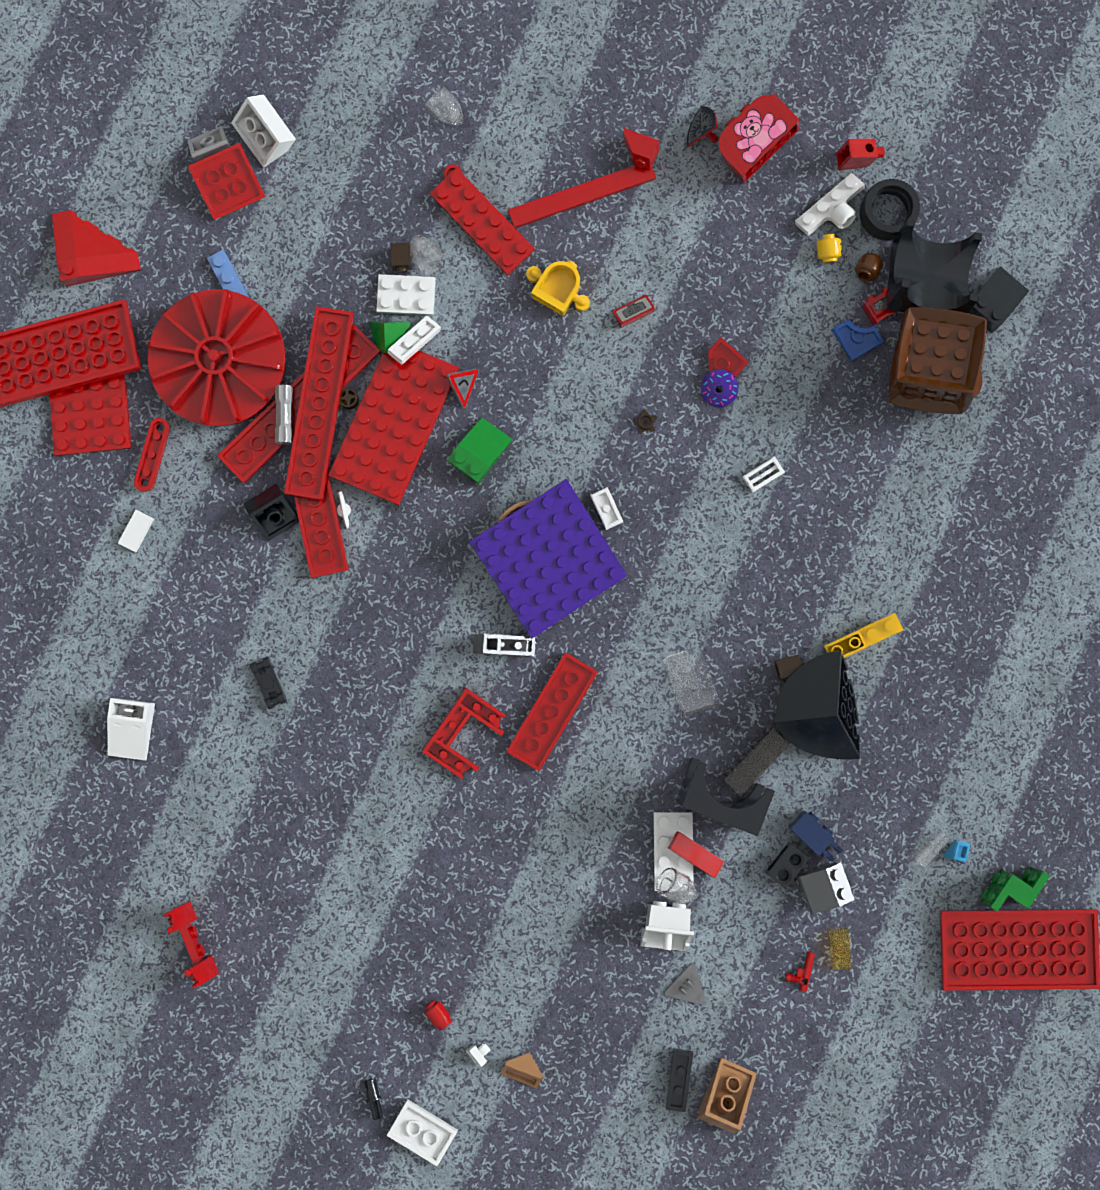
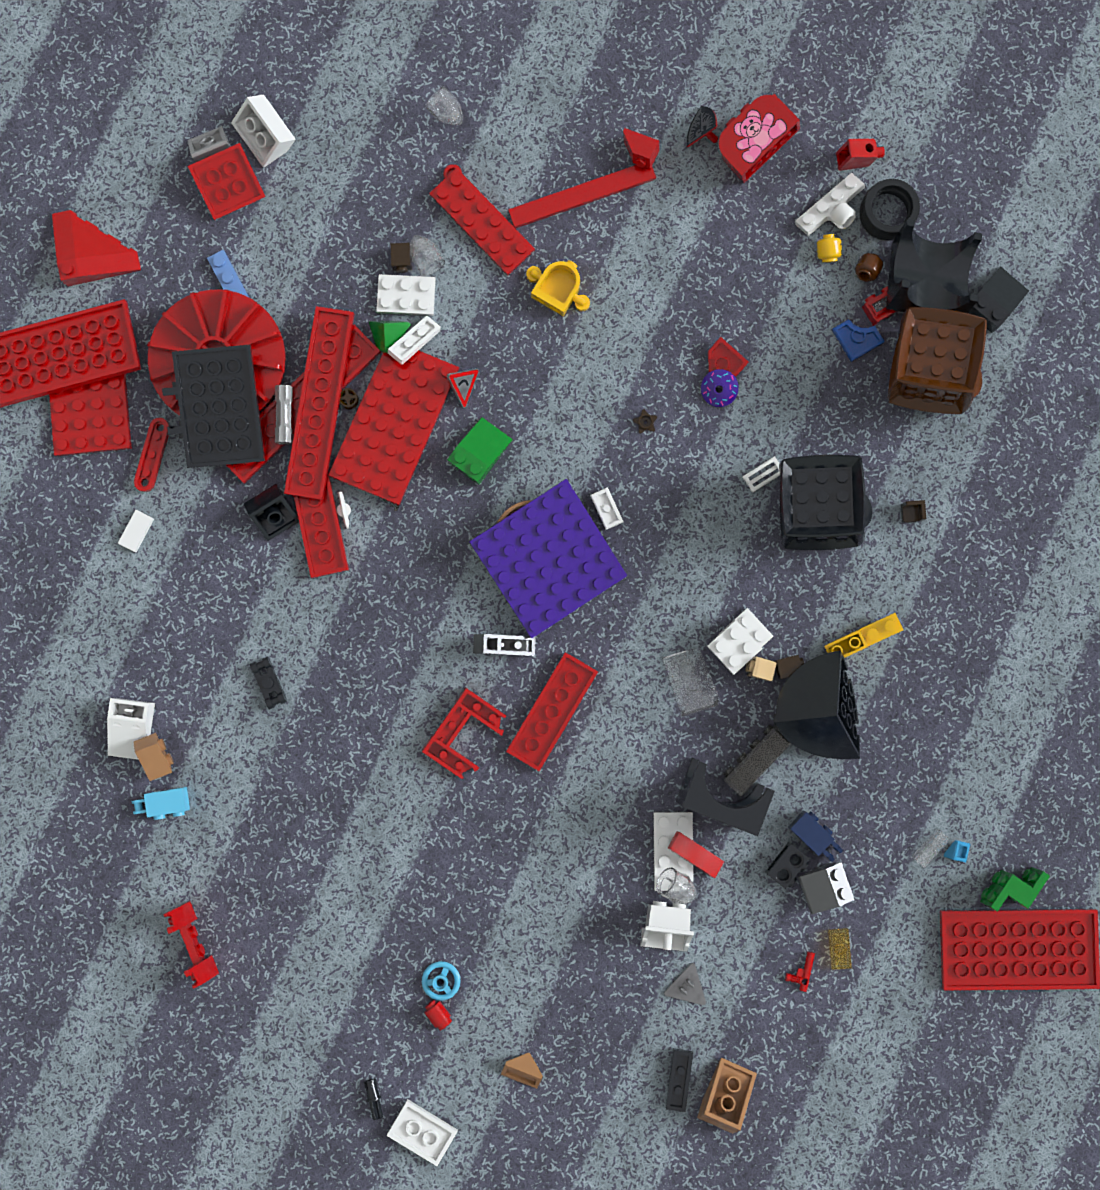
white tile [466,1044,490,1067] -> none
slope [612,295,655,328] -> none
none -> medium azure brick [132,787,190,820]
none -> medium nougat brick [134,733,174,781]
none -> black hinge [162,345,265,468]
none -> medium azure piece [422,961,460,1001]
none -> white bracket [707,608,773,675]
none -> tan slope [745,657,776,682]
none -> black piece [779,455,872,550]
none -> dark brown panel [901,500,927,523]

